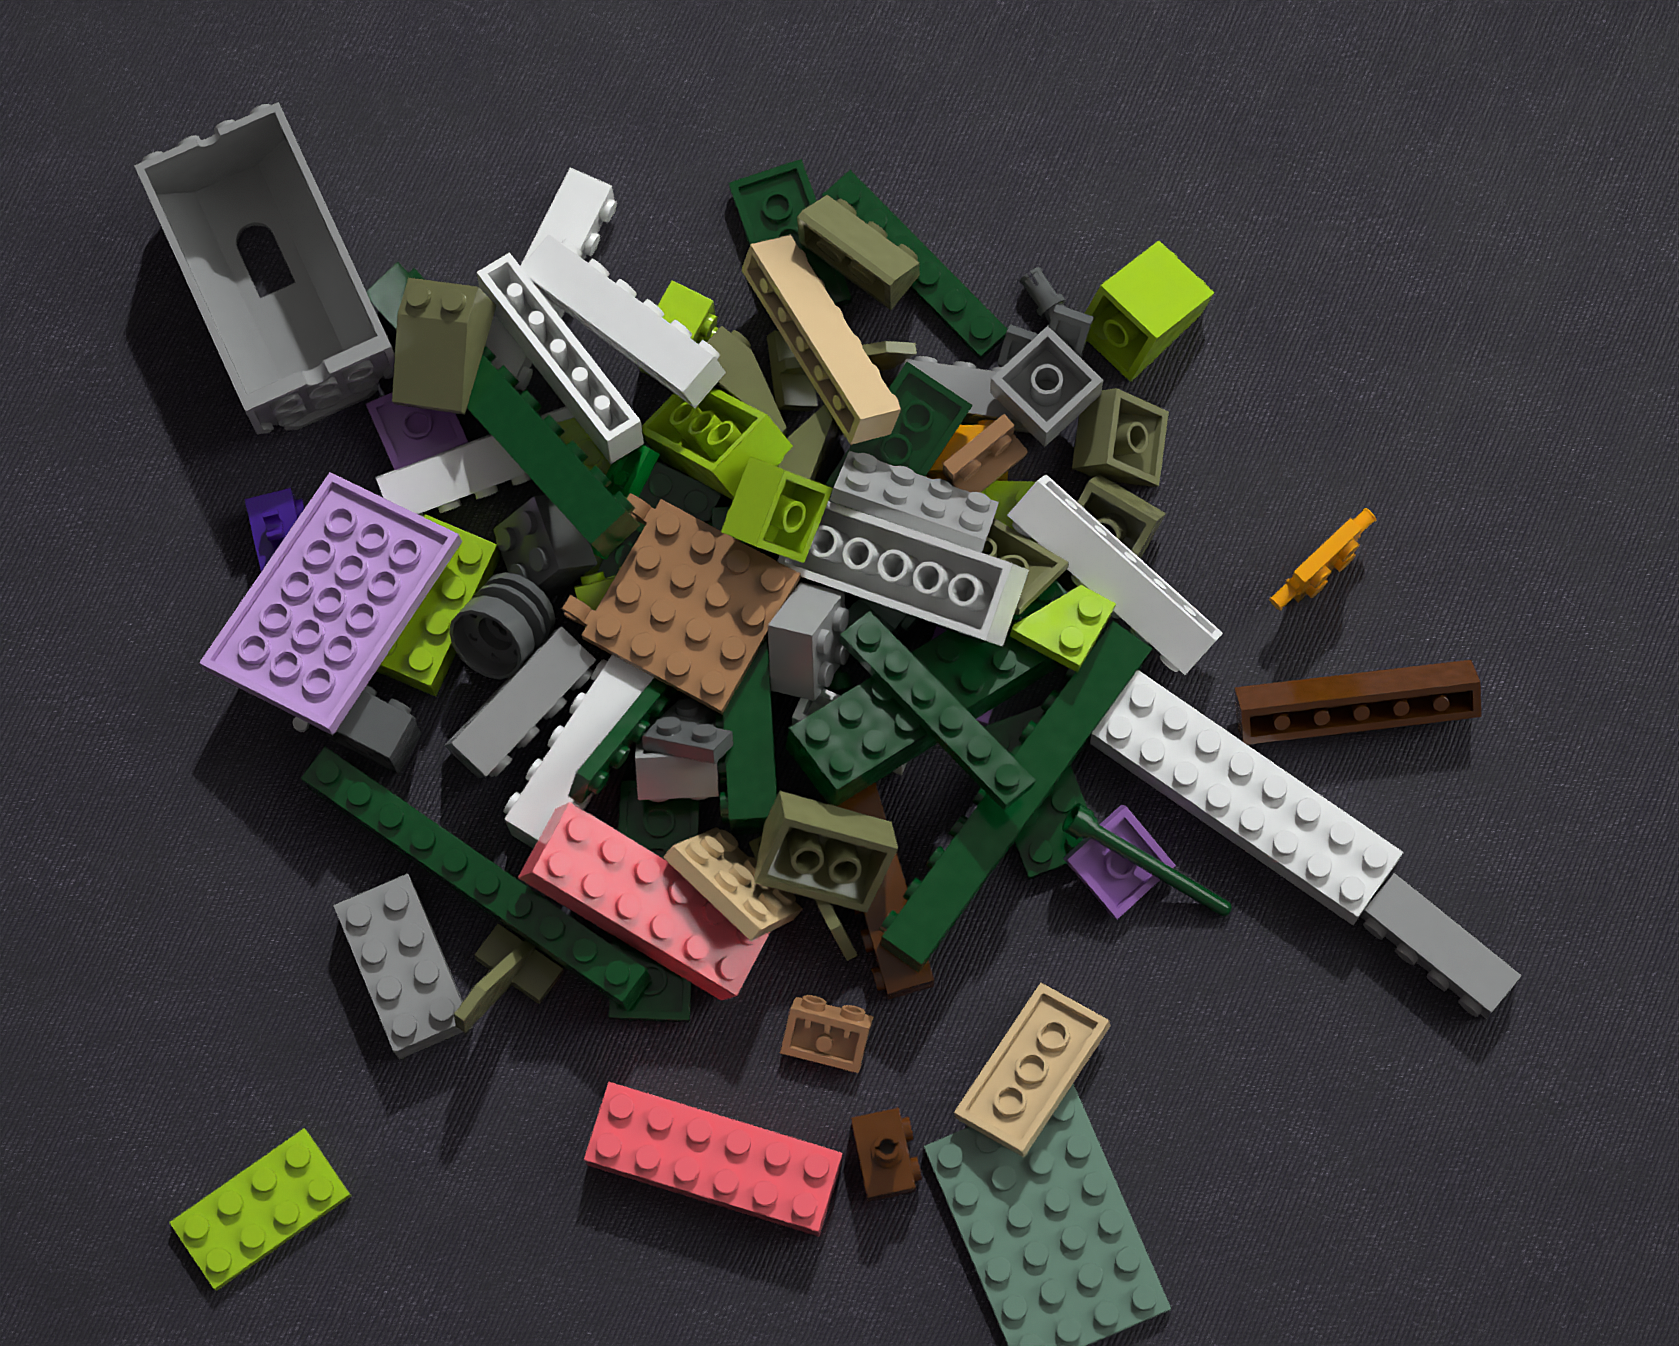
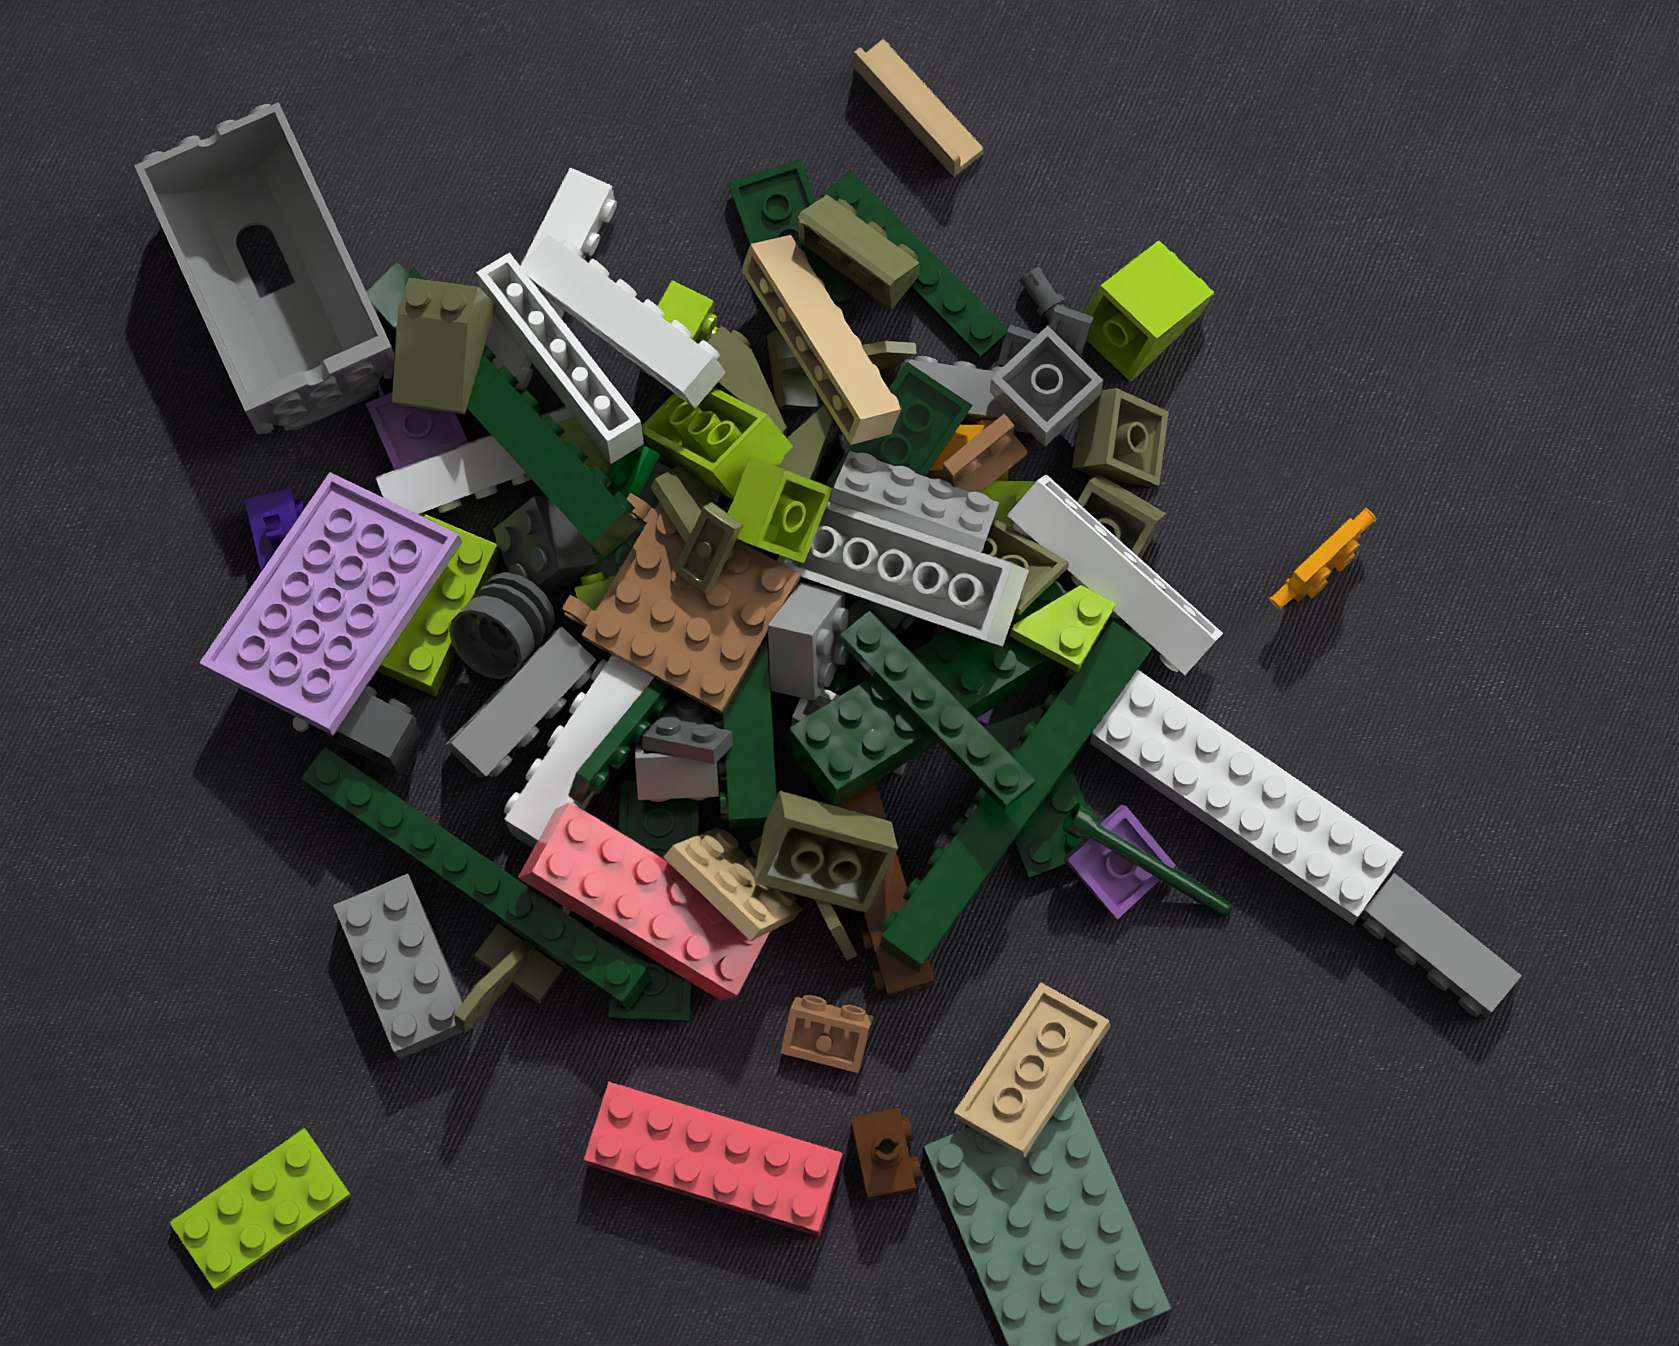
reddish brown brick [1234,660,1482,745] -> none
none -> olive piece [651,466,743,593]
none -> tan panel [854,39,984,177]

